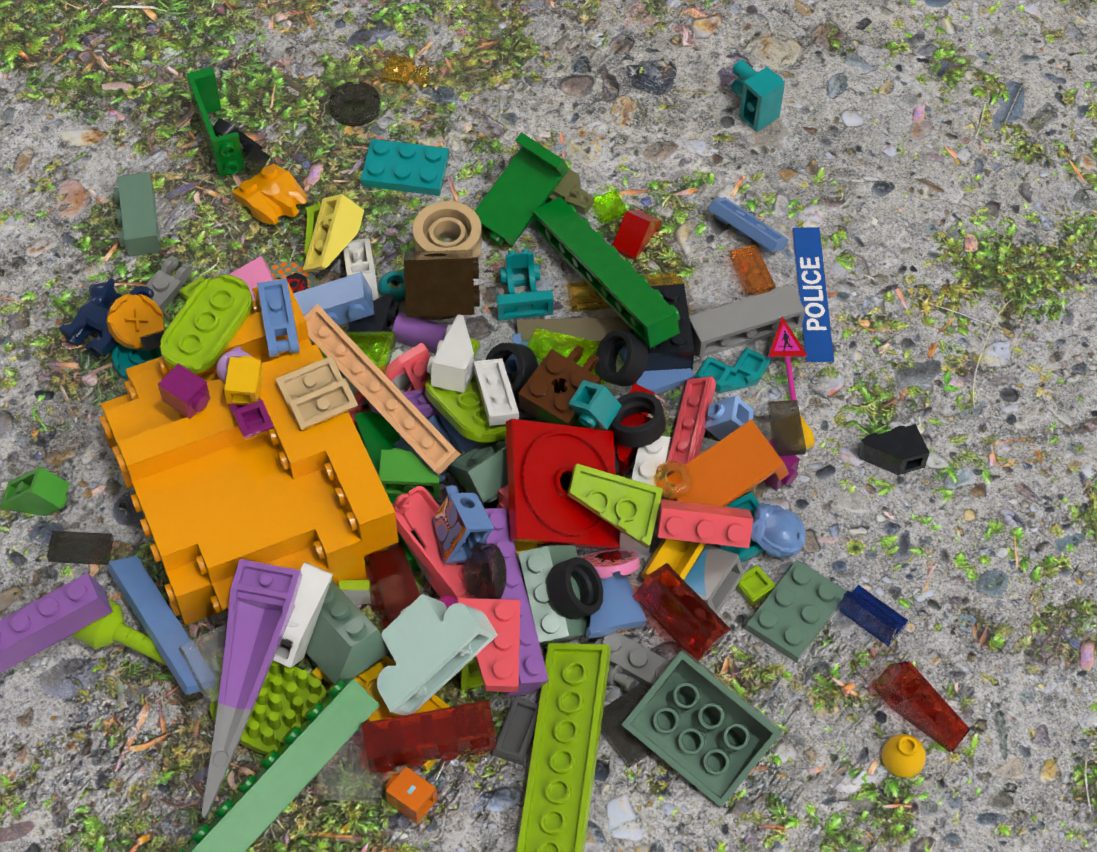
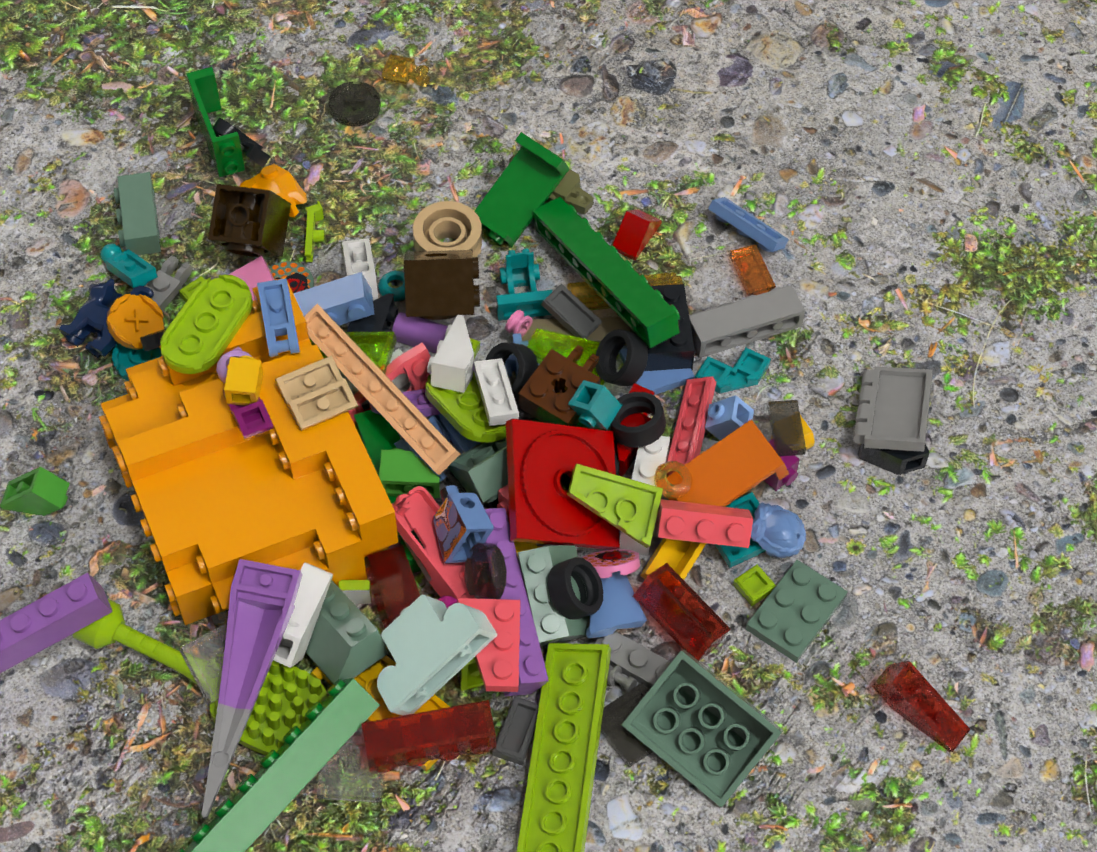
clear smoke tile [47,531,114,565] -> none
medium blue tile [107,556,216,695] -> none
magenta brick [158,363,210,419] -> none
light yellow slope [303,194,364,273] -> none
teal plate [360,139,450,196] -> none
orange brick [385,766,437,825] -> none
clear neon green tile [592,190,627,223] -> none
light grey brick [676,545,745,619] -> none
teal brick [730,59,785,132] -> none
piece [768,316,808,409] -> none
blue sticker [793,227,834,362] -> none
clear blue panel [839,585,908,647] -> none
yellow brick [881,734,926,778] -> none
none -> teal plate [100,244,158,288]
none -> dark brown brick [208,184,291,257]
none -> bright pink bush [505,310,532,337]
none -> dark grey tile [541,283,602,343]
none -> light grey hinge [853,366,933,452]

